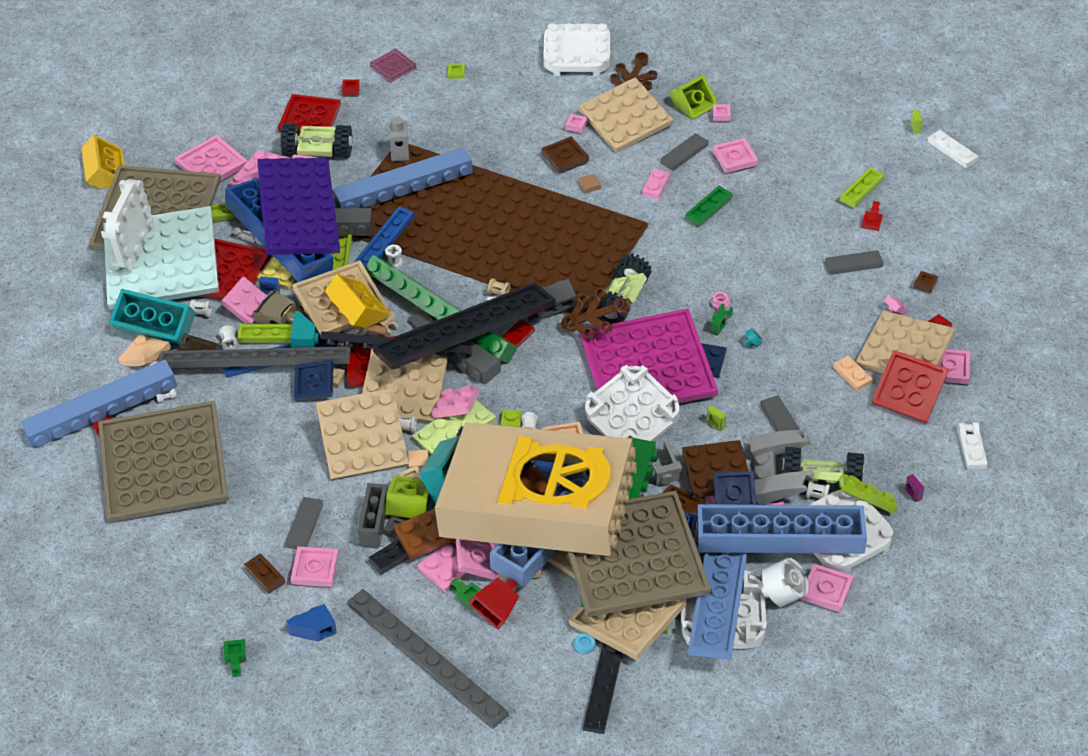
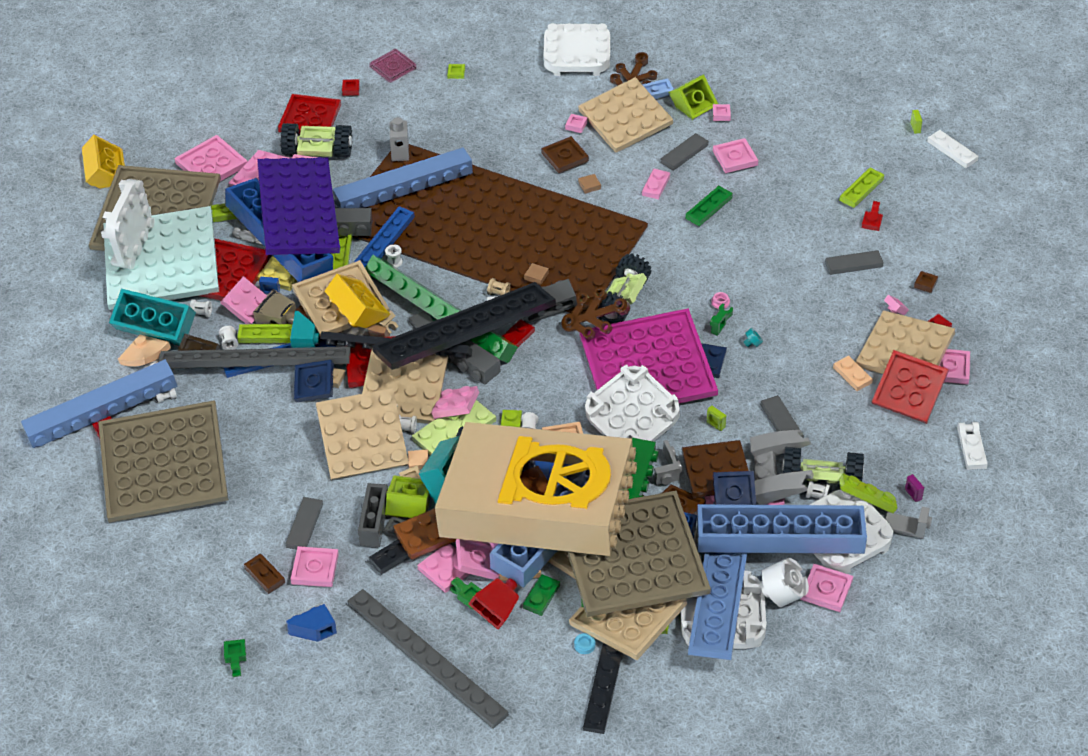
none -> green plate [523,574,560,616]
none -> medium nougat tile [524,263,549,285]
none -> light blue plate [643,78,673,99]
none -> light grey bracket [885,506,932,539]

